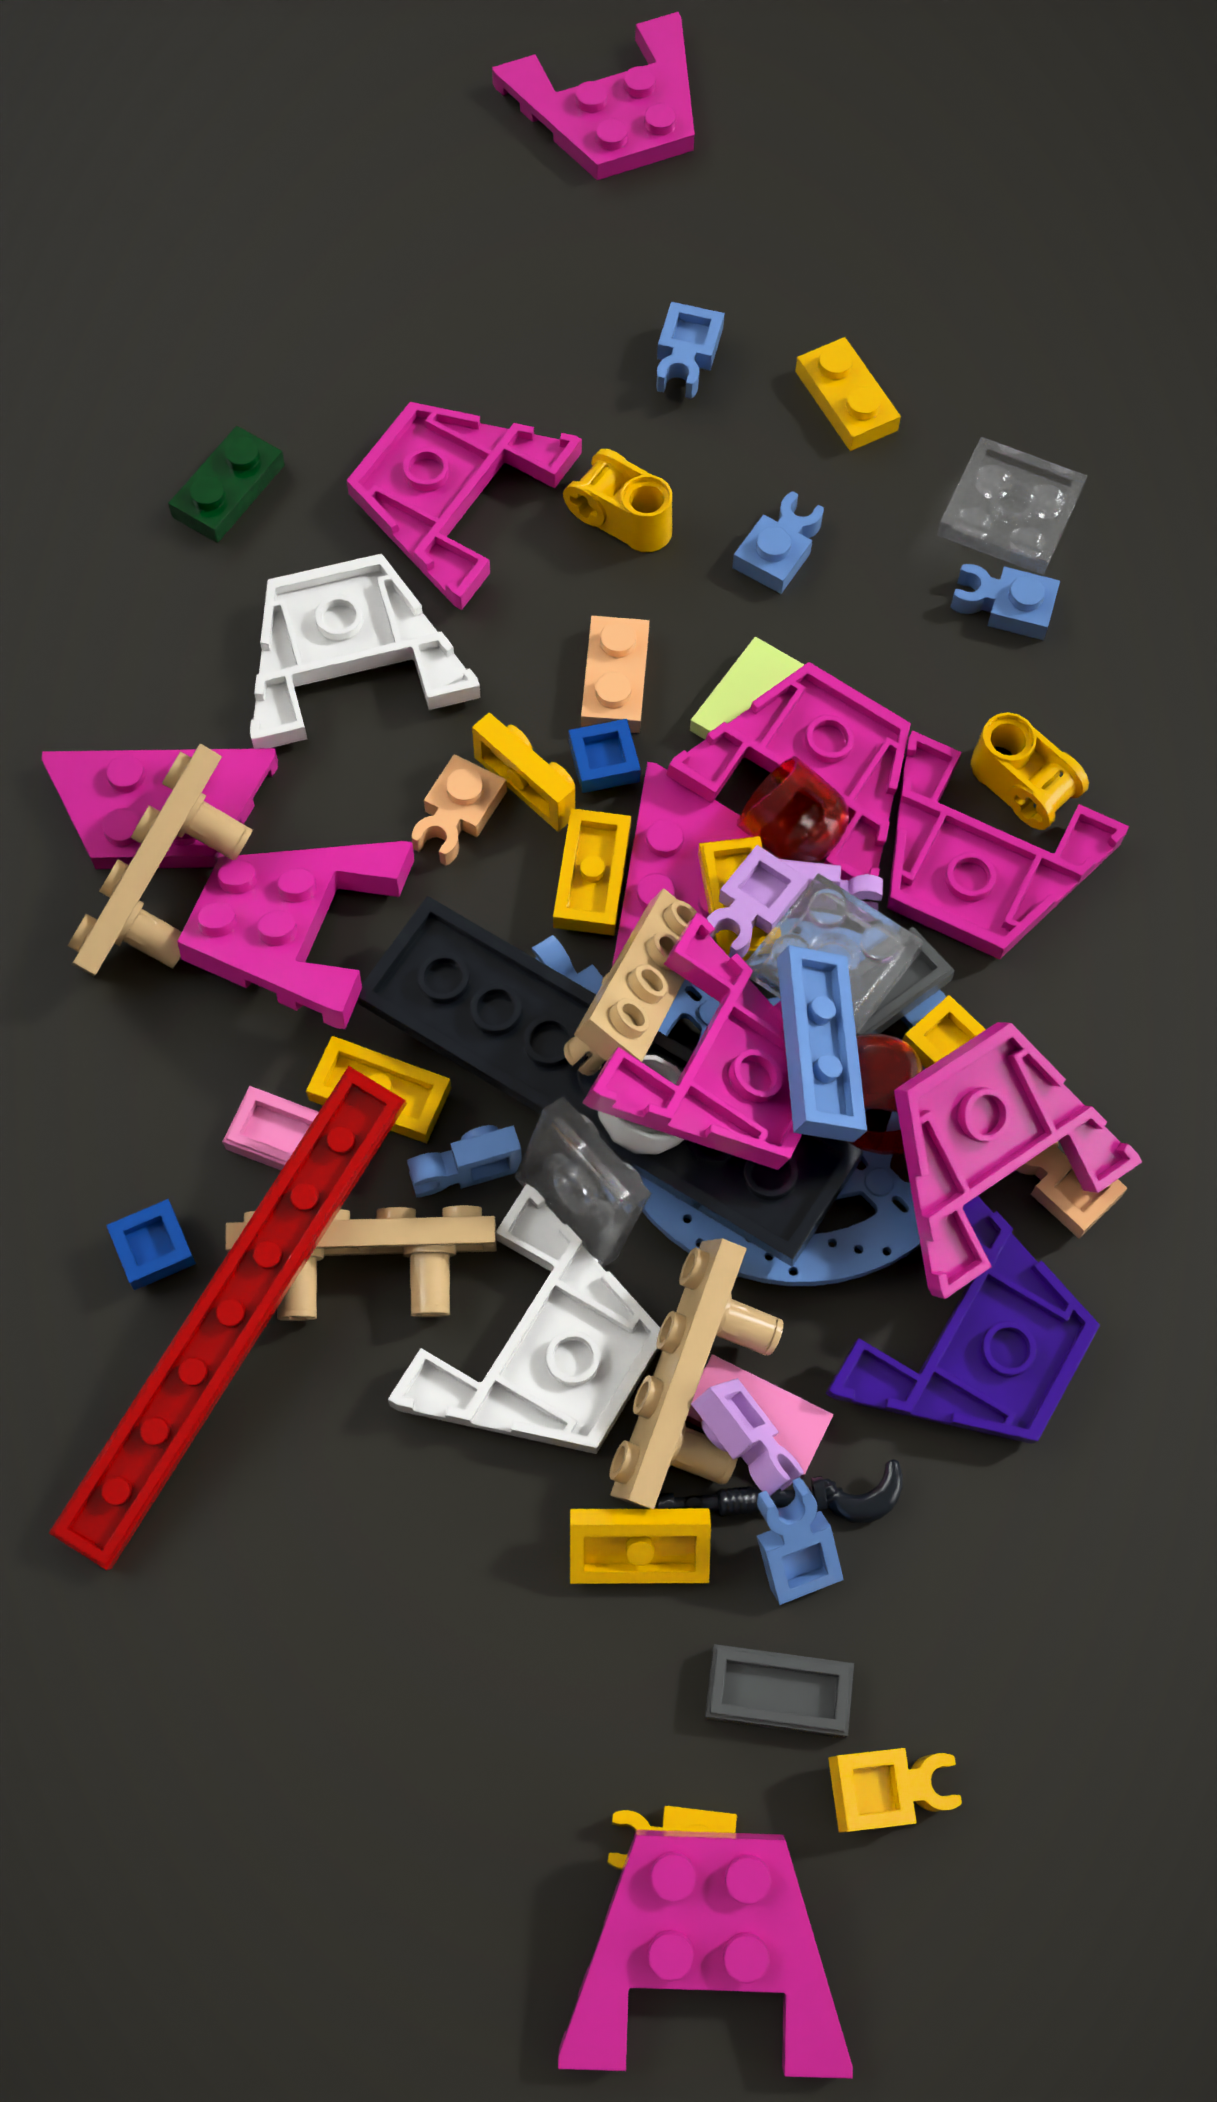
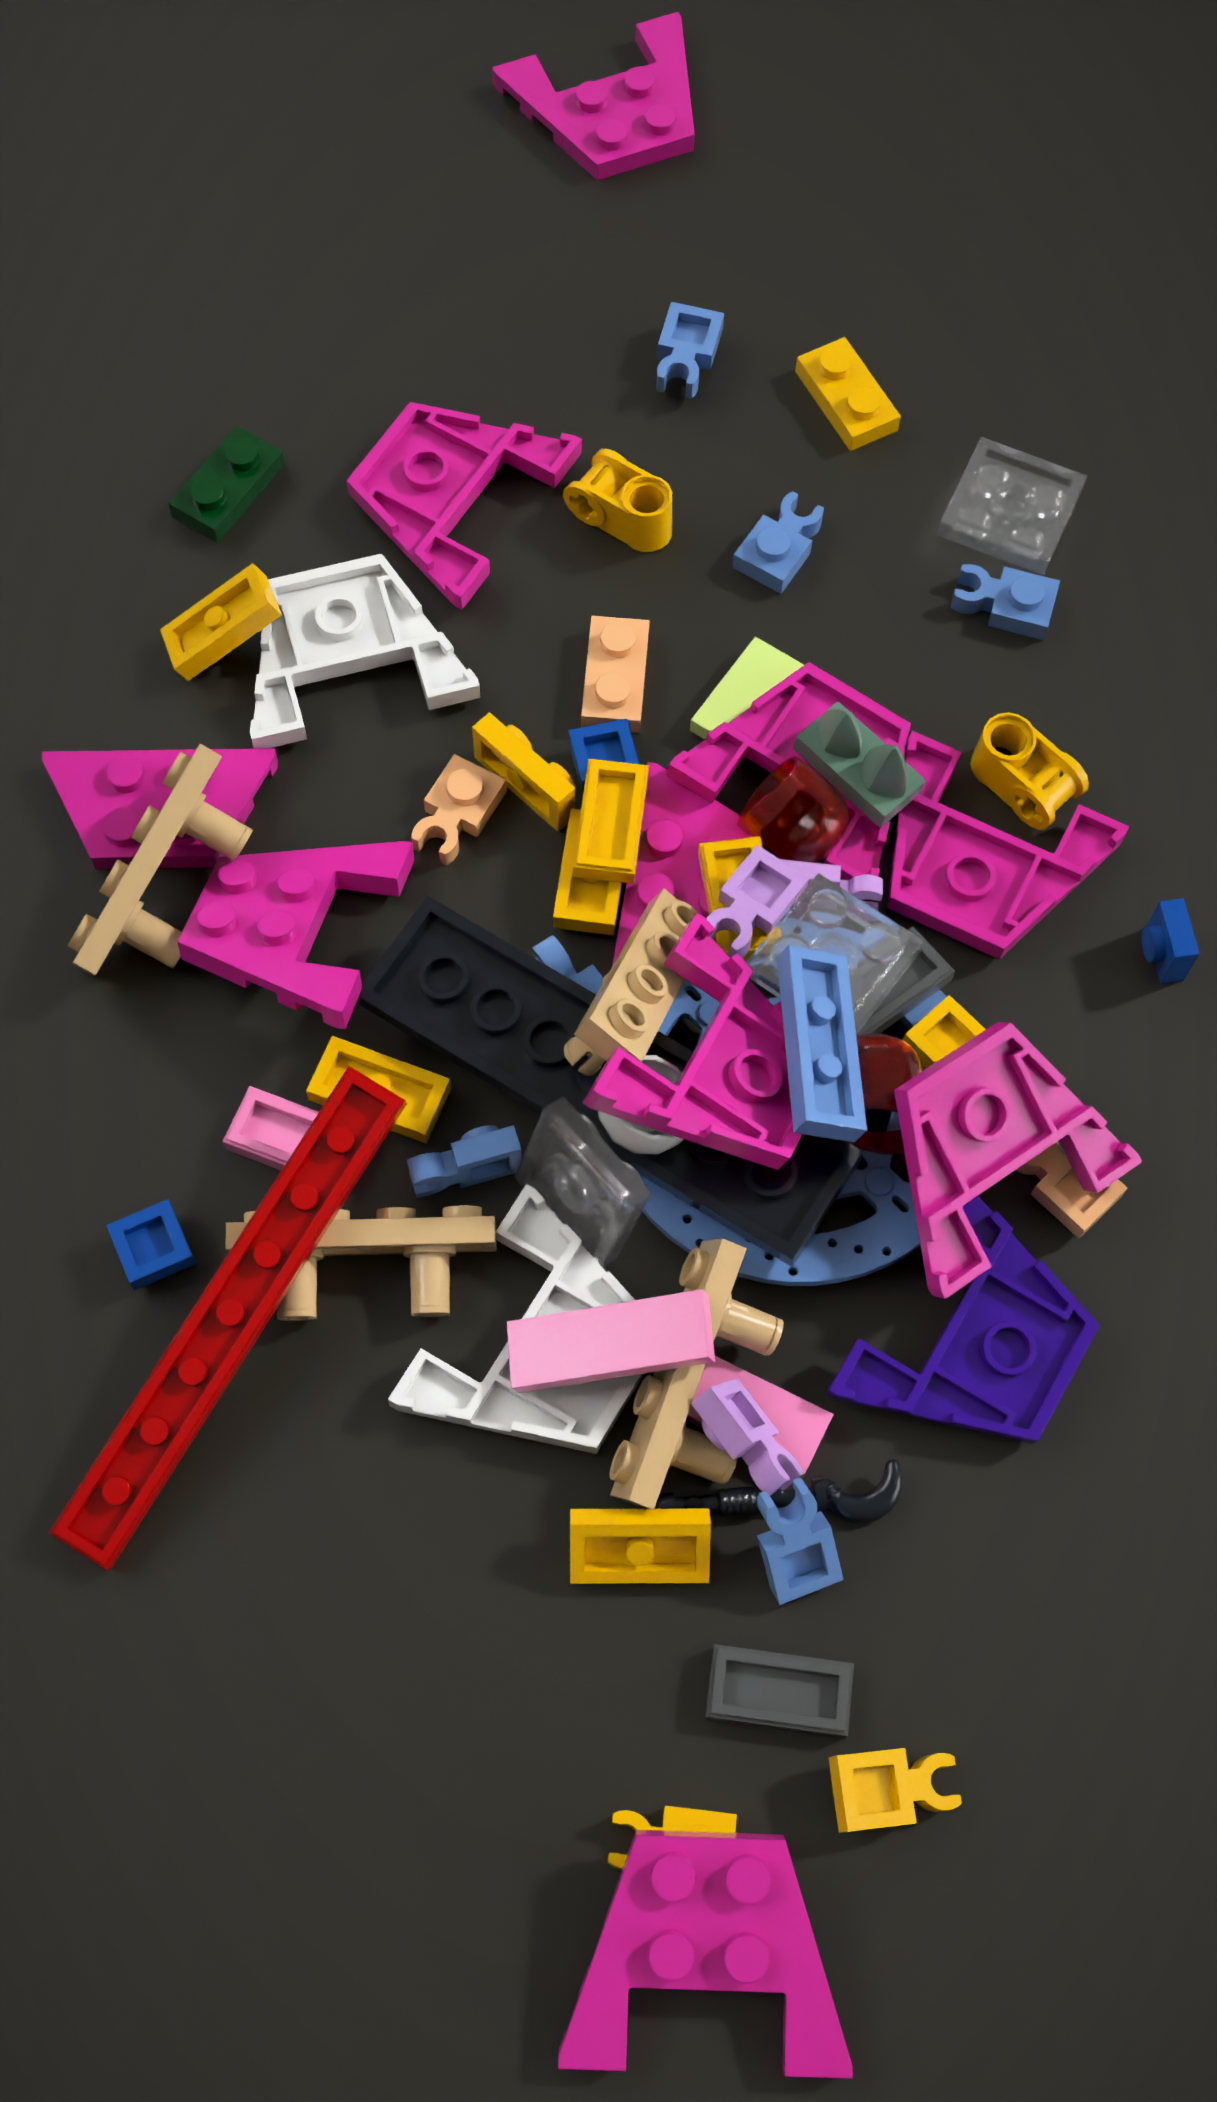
none -> yellow plate [160,563,282,681]
none -> bright pink tile [507,1289,715,1393]
none -> yellow tile [573,759,649,884]
none -> sand green tile [793,701,926,828]
none -> blue plate [1141,898,1200,984]

